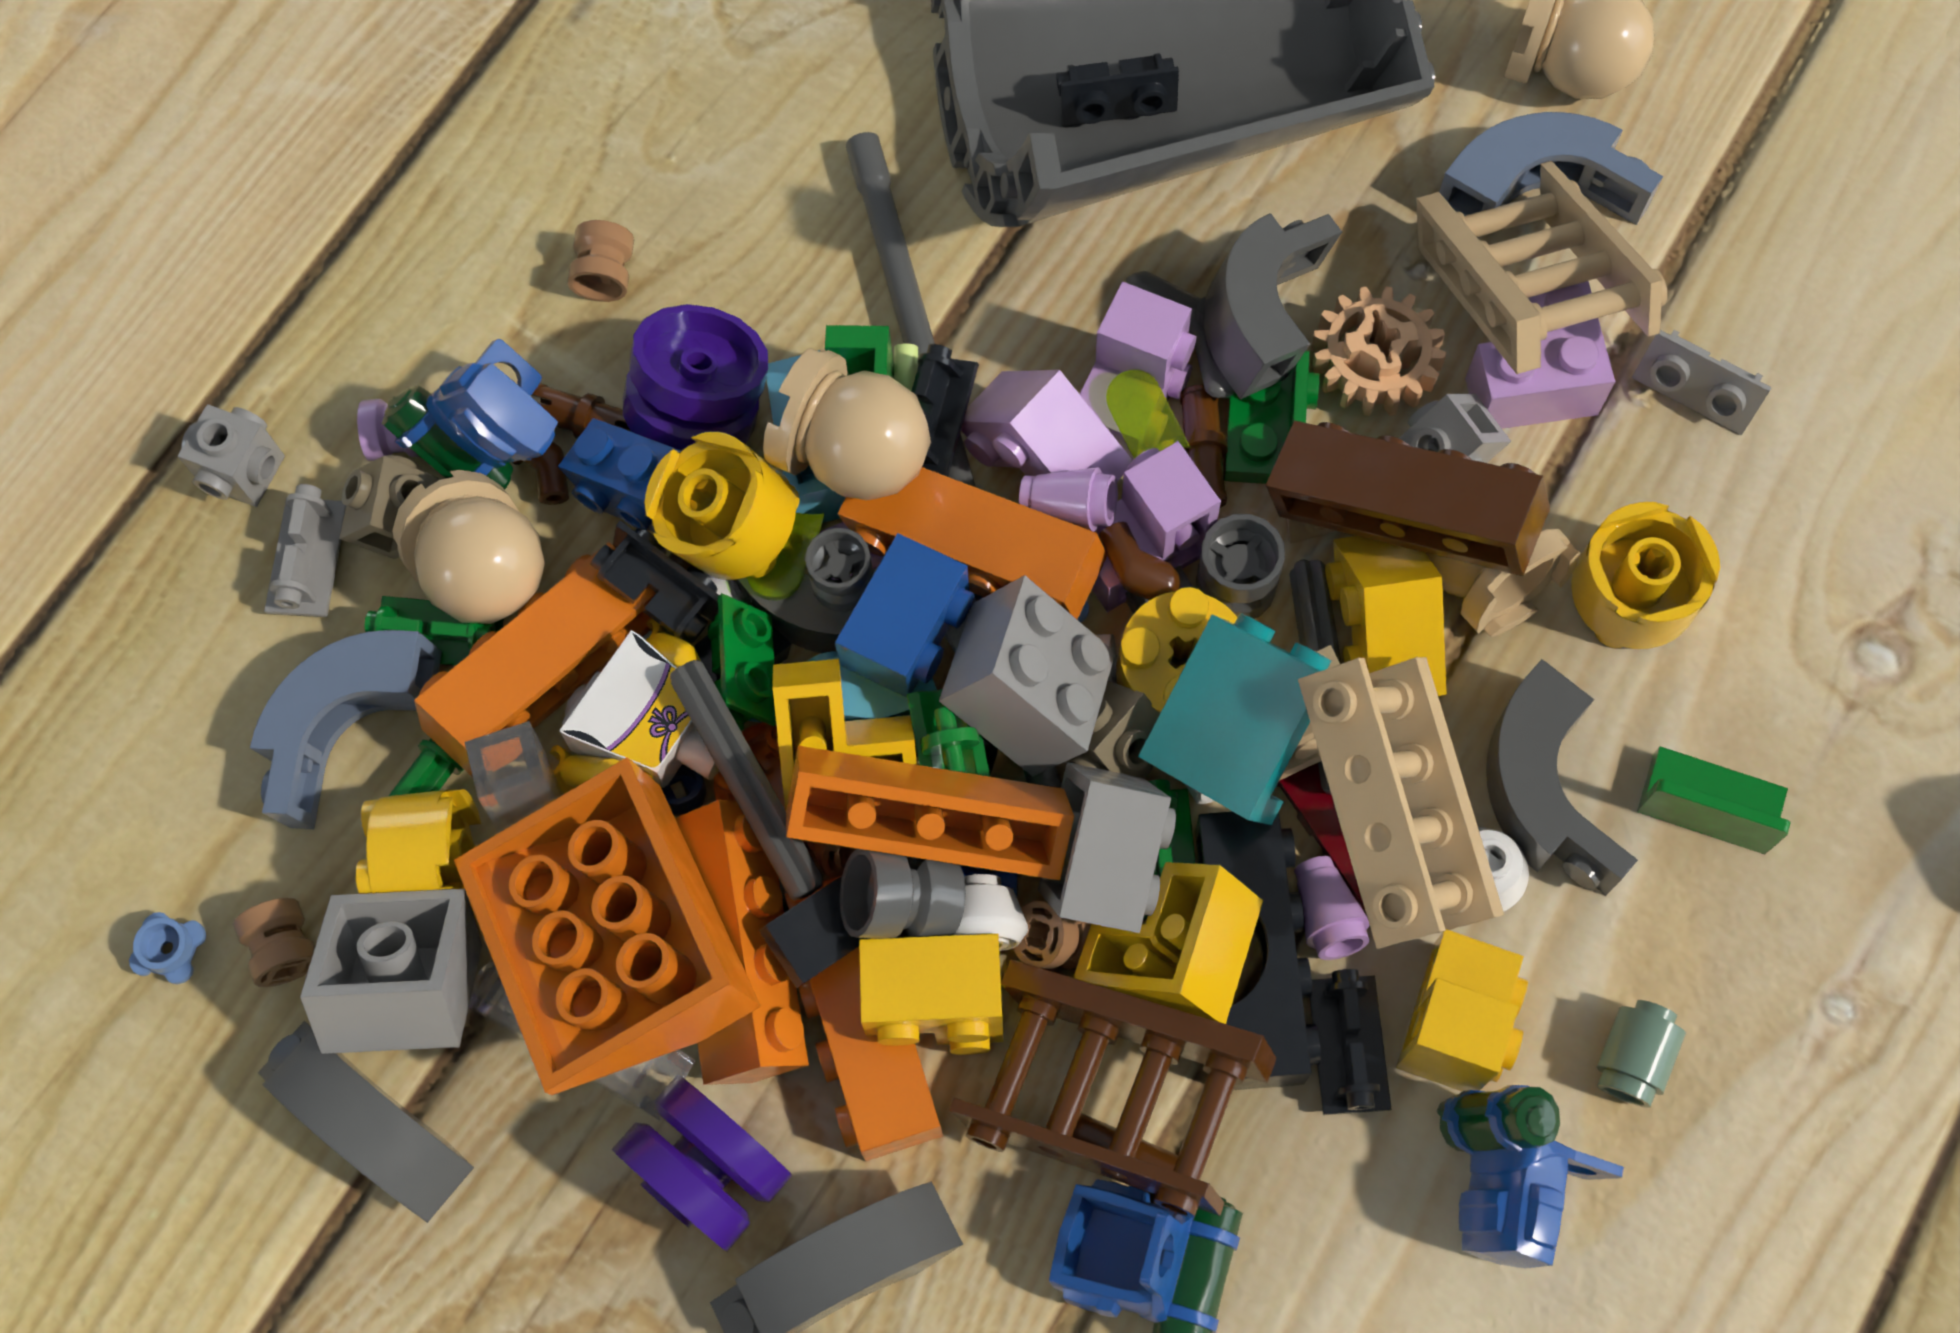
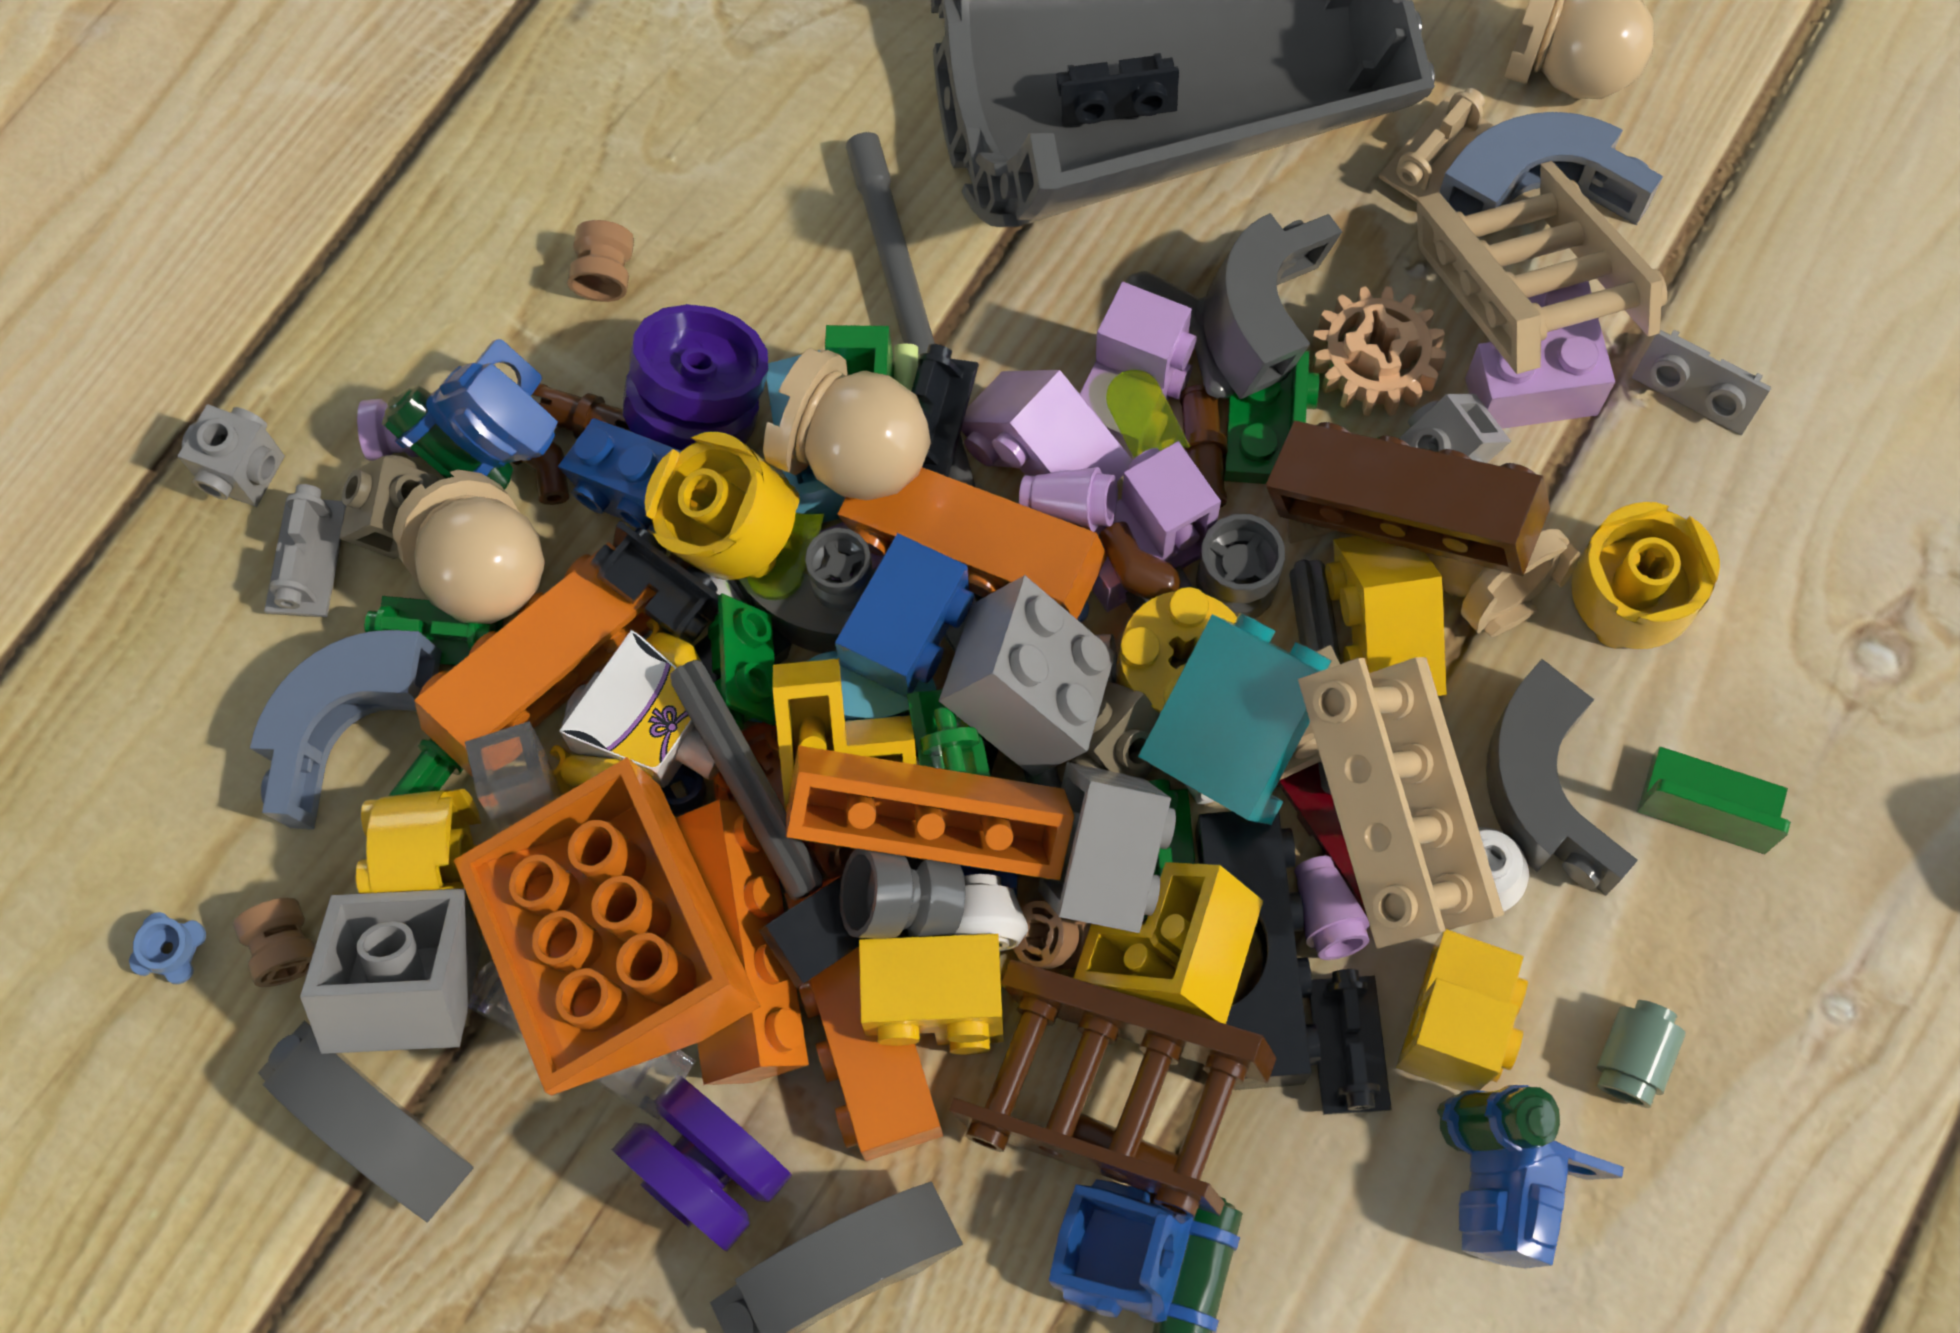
none -> tan hinge [1378,88,1494,202]

